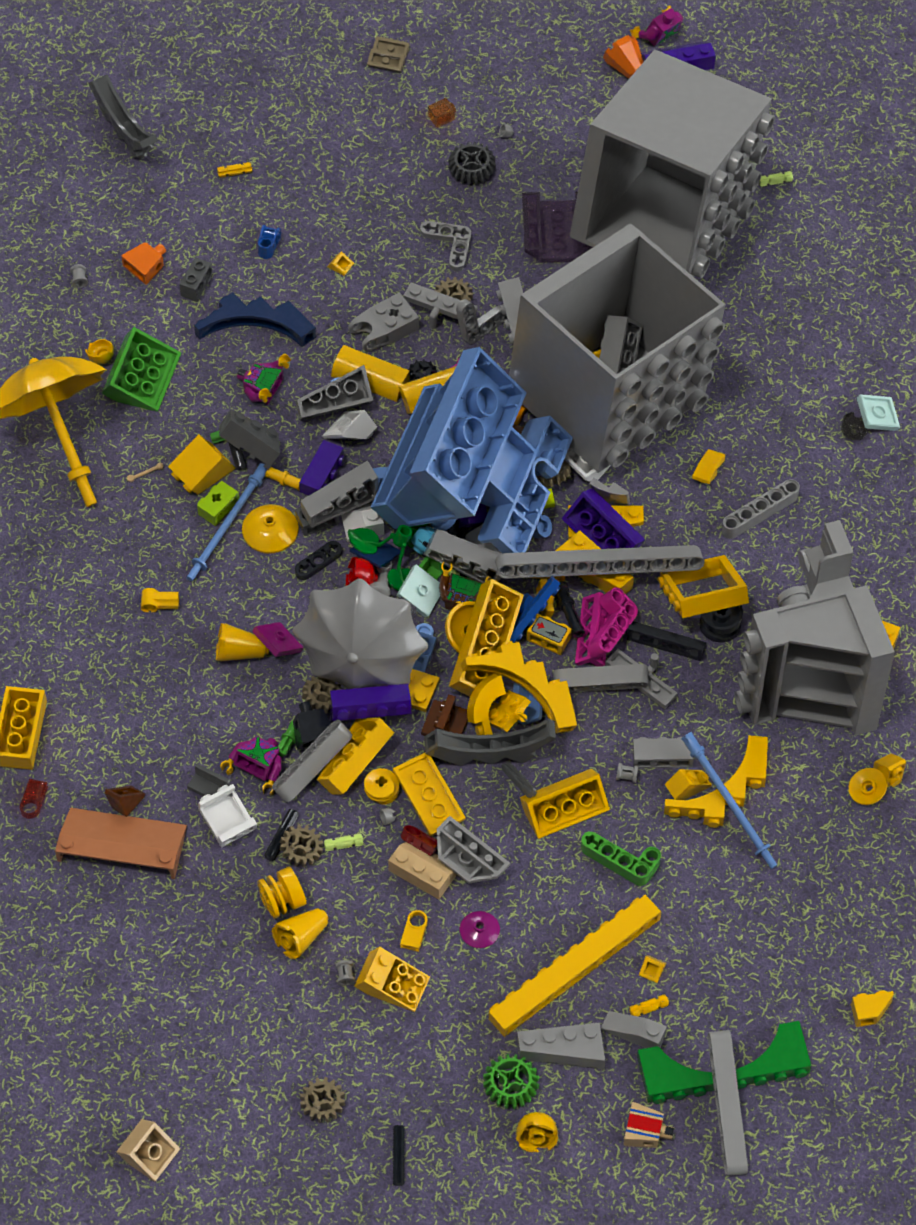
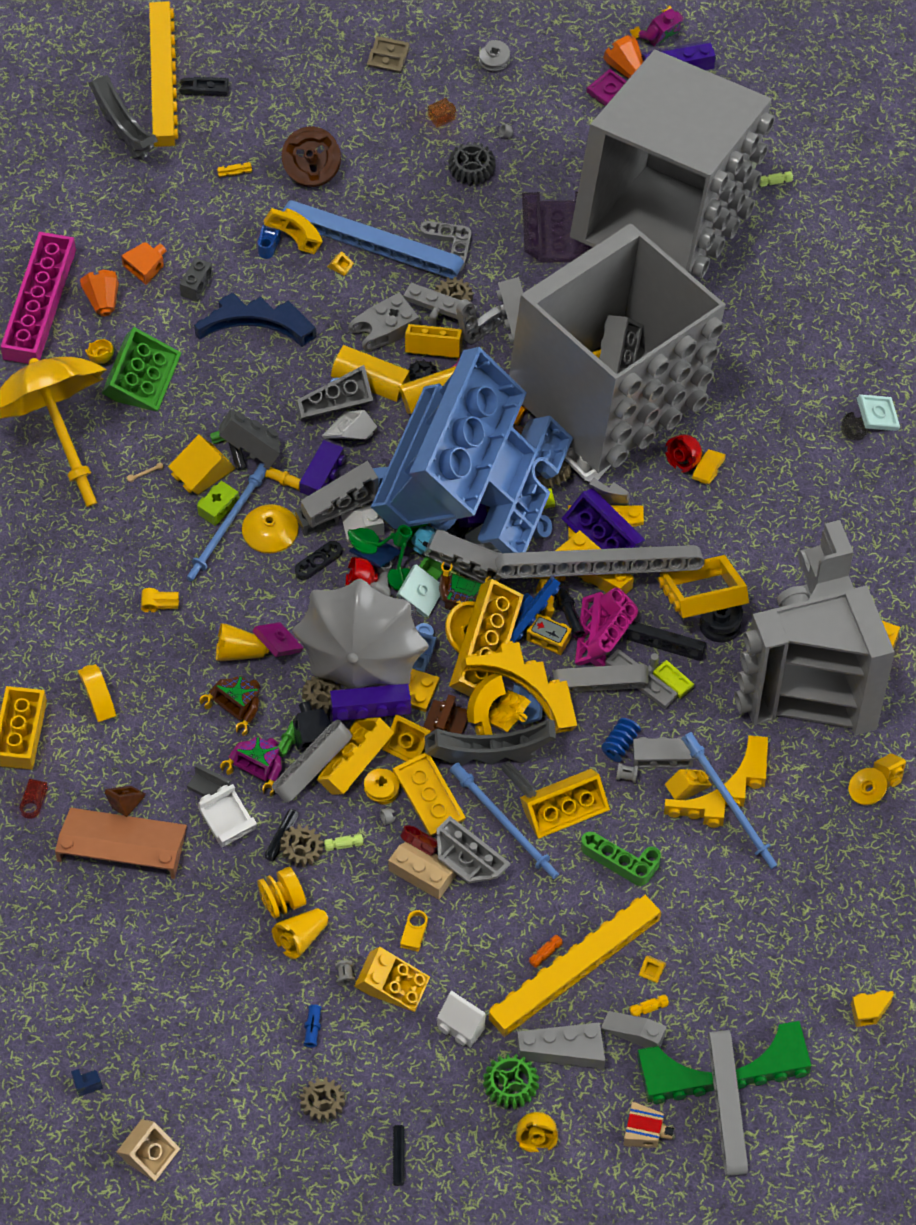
light grey bush [70,264,88,288] -> none
torso [237,354,291,405] -> none
magenta dish [460,911,500,948] -> none
light grey beam [722,479,800,539] -> none
none -> dark pink brick [0,232,76,364]
none -> dark blue panel [71,1069,103,1097]
none -> yellow arch [77,664,116,722]
none -> orange cone [80,270,119,317]
none -> yellow brick [149,1,178,147]
none -> black hinge [179,77,229,96]
none -> reddish brown torso [200,676,260,736]
none -> yellow arch [264,208,322,254]
none -> reddish brown wheel [281,126,341,187]
none -> medium blue beam [282,200,464,279]
none -> blue pin [304,1004,322,1048]
none -> yellow slope [382,715,431,762]
none -> yellow brick [405,324,462,358]
none -> white slope [437,991,485,1048]
none -> medium blue bar [449,763,559,879]
none -> light grey piece [479,40,510,71]
none -> orange axle [529,935,563,968]
none -> magenta plate [586,69,627,106]
none -> blue piece [601,718,641,762]
none -> neon yellow plate [653,660,694,699]
none -> red cylinder [665,434,702,473]

